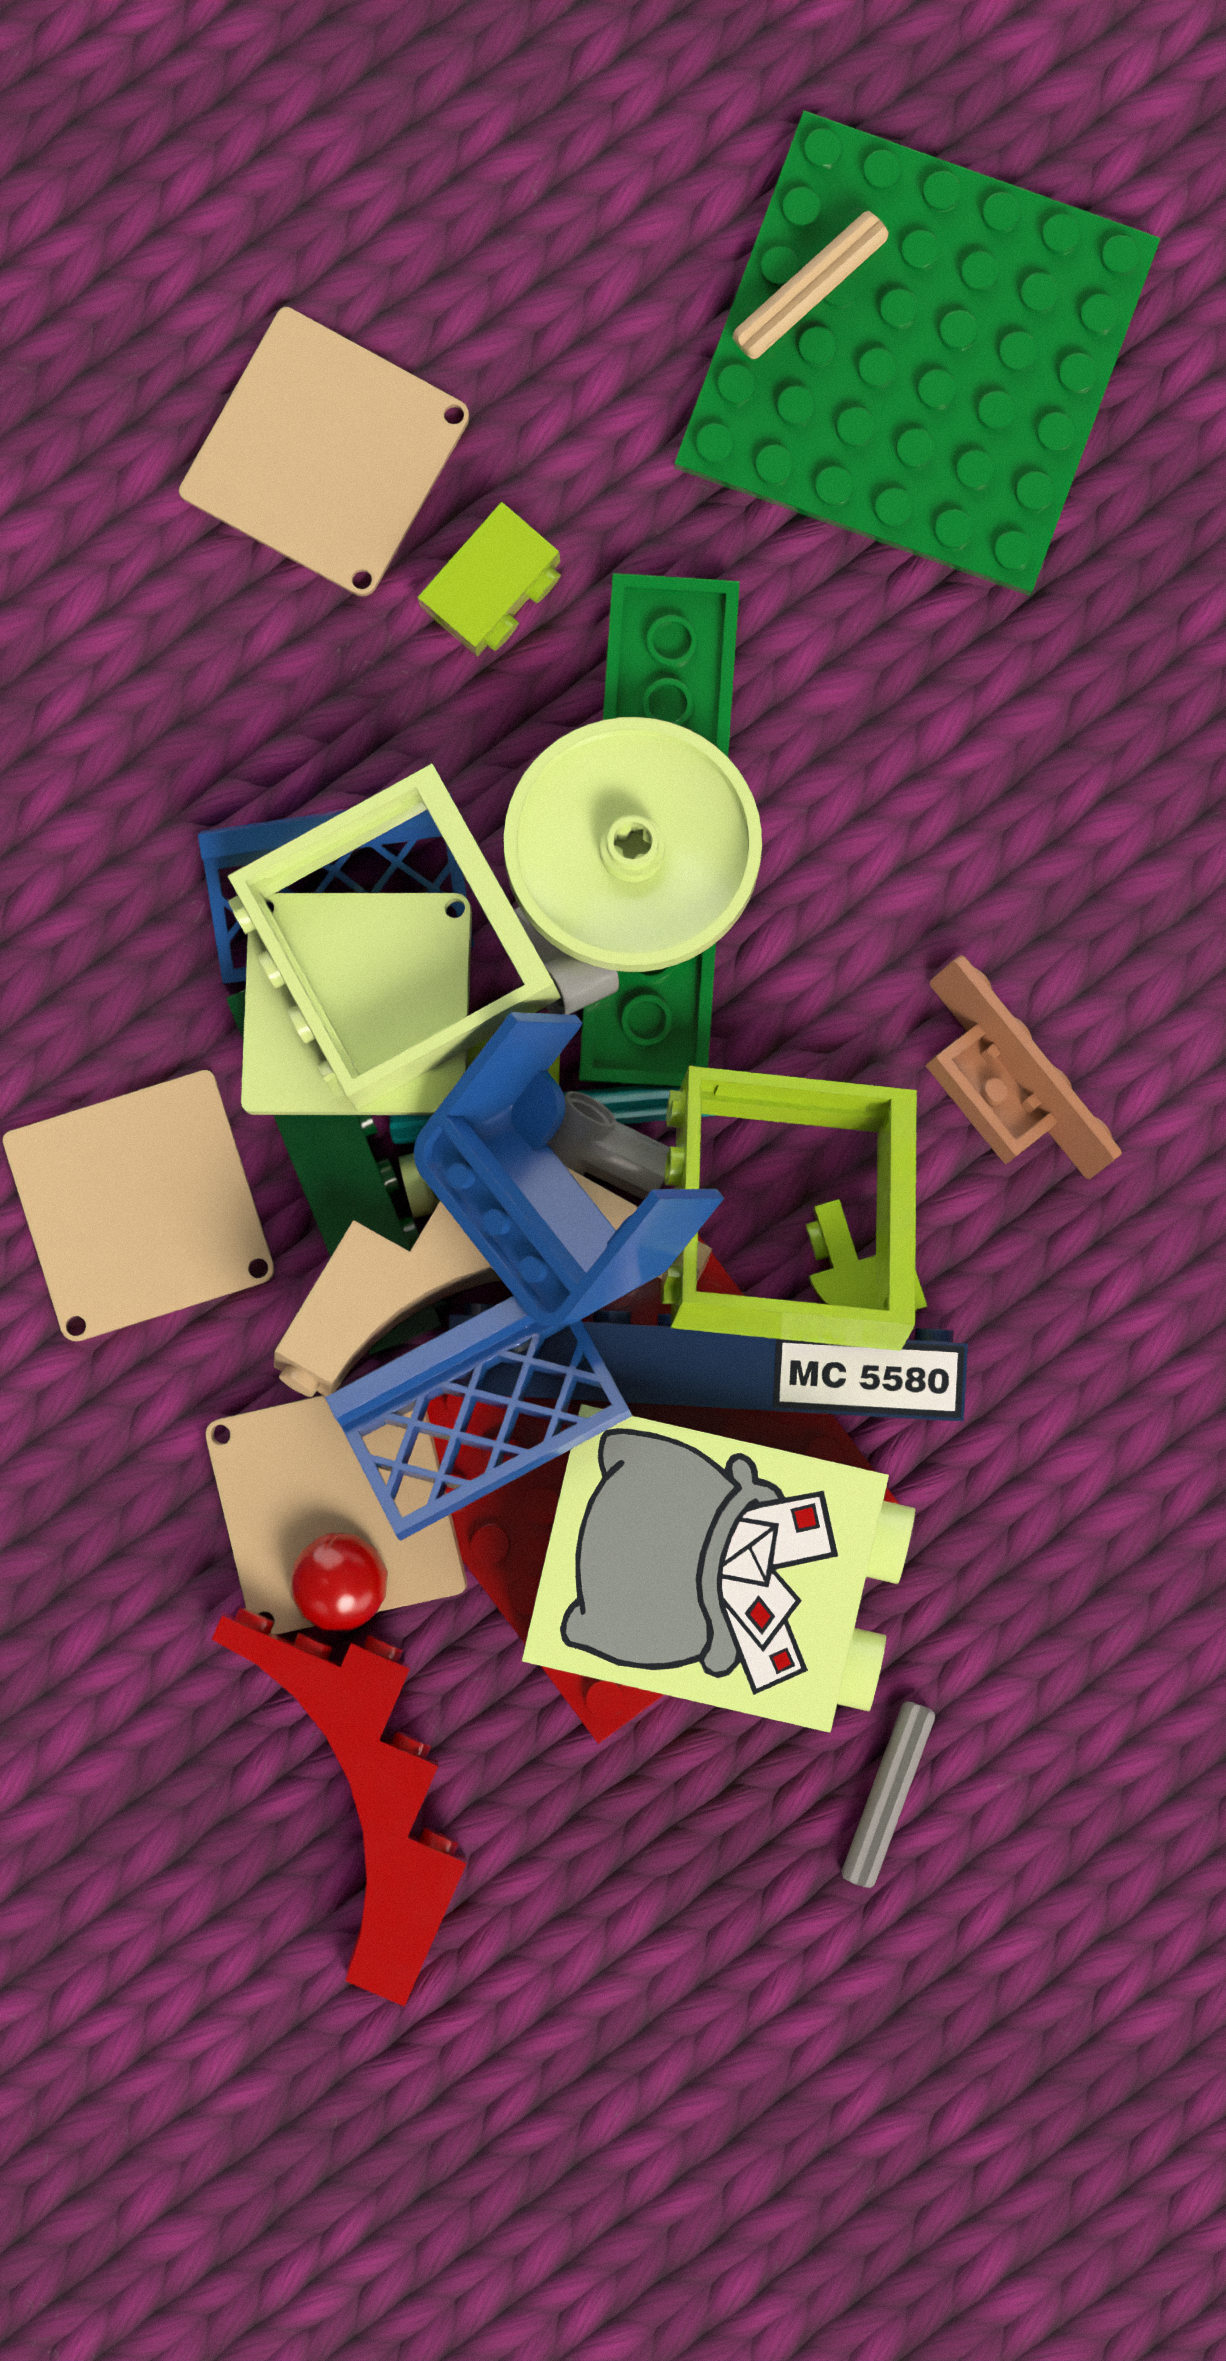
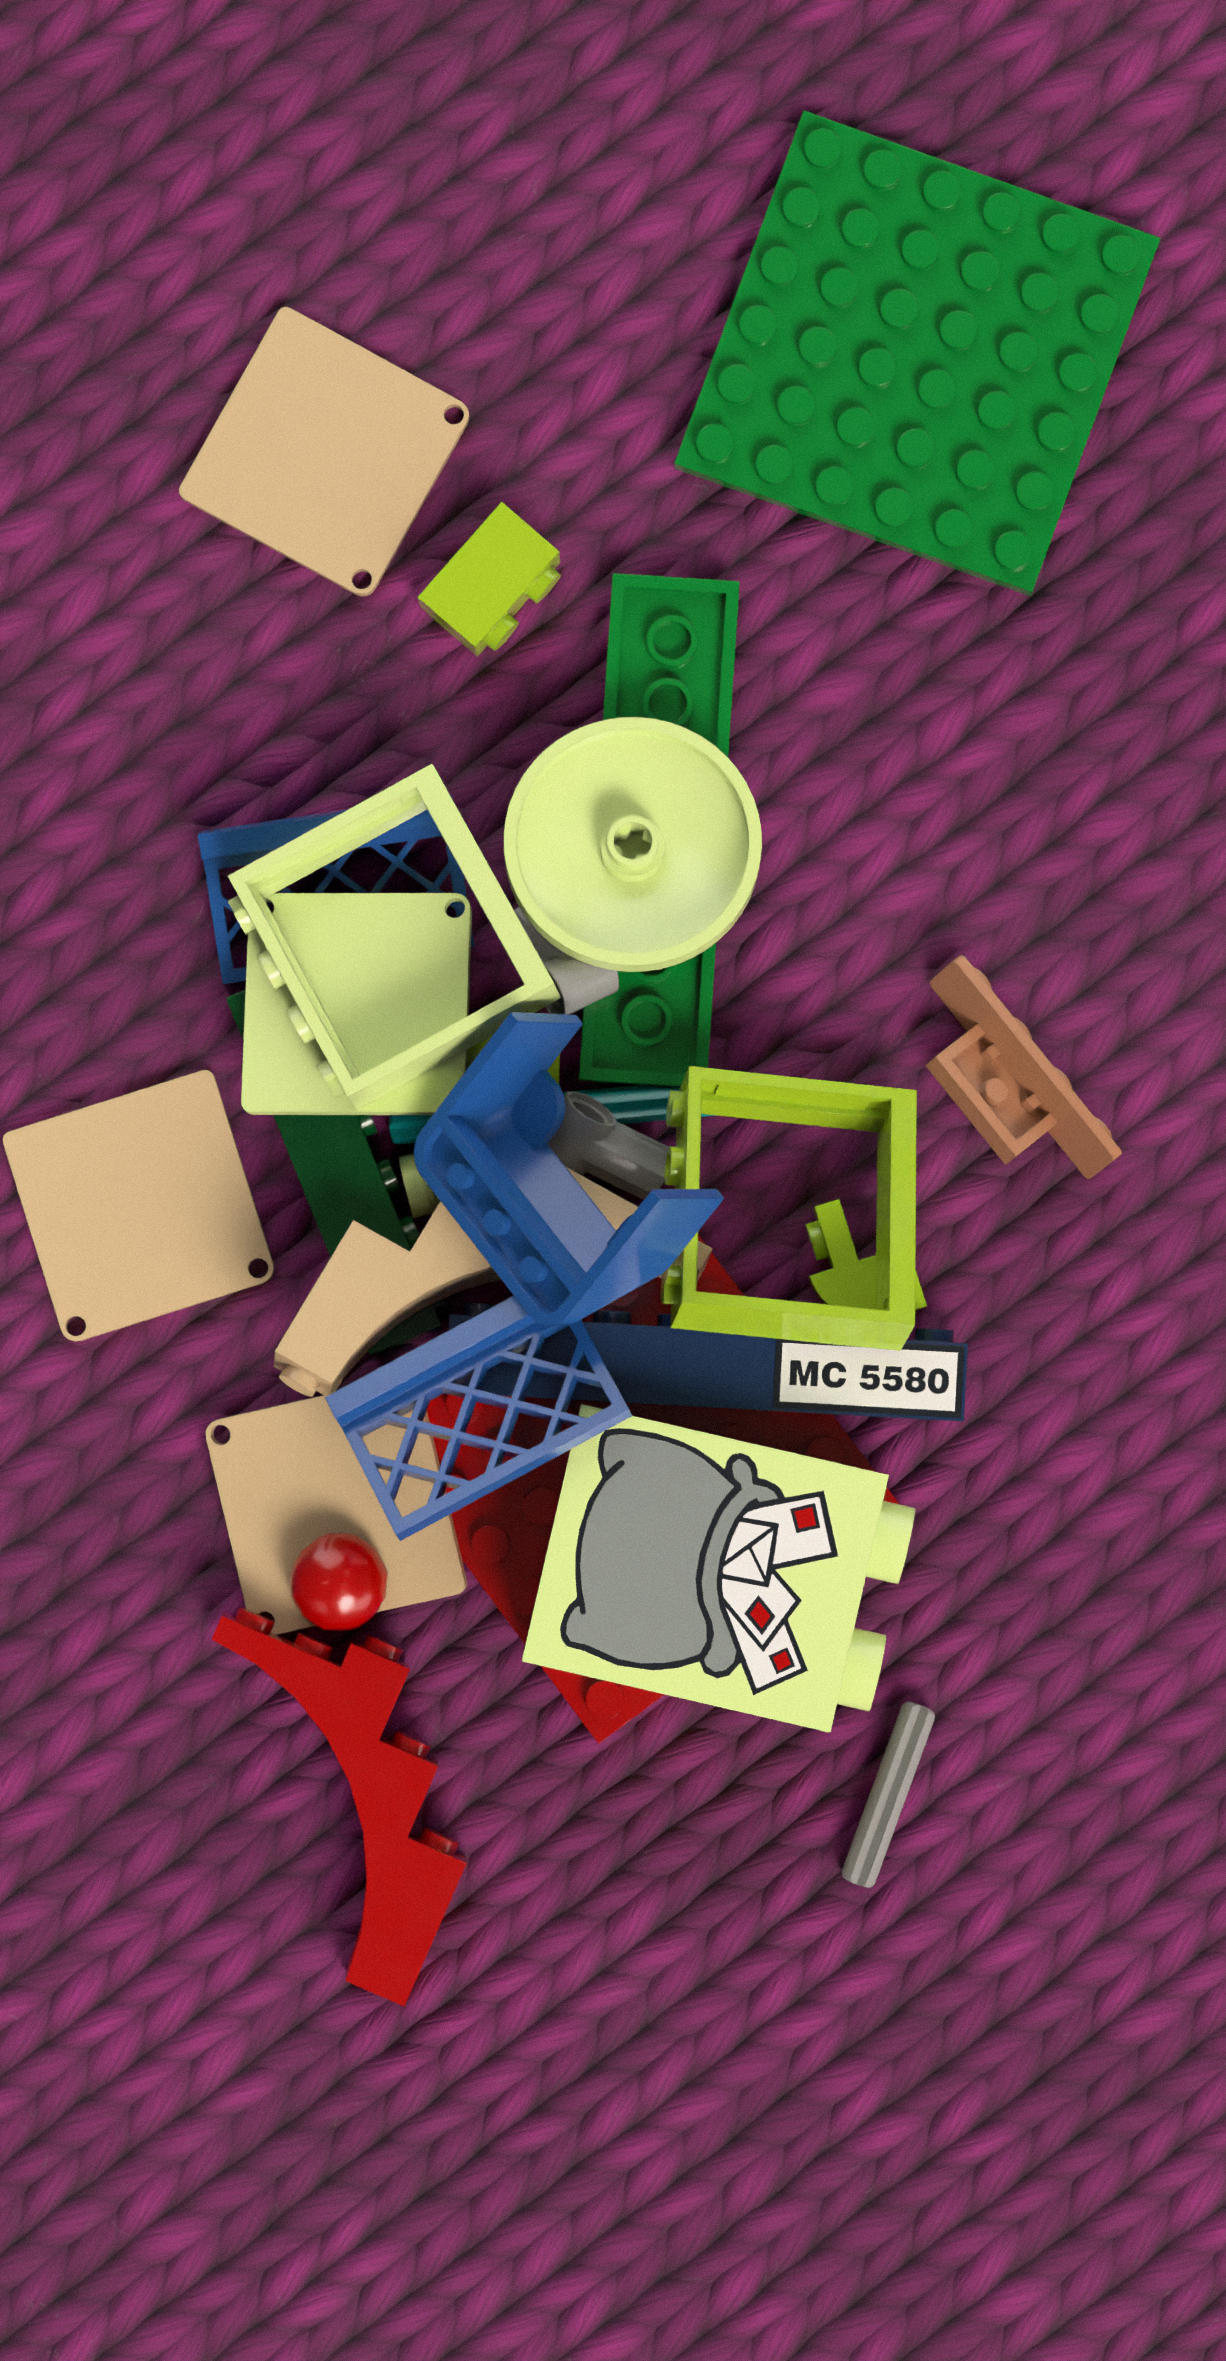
tan axle [733,211,889,359] -> none

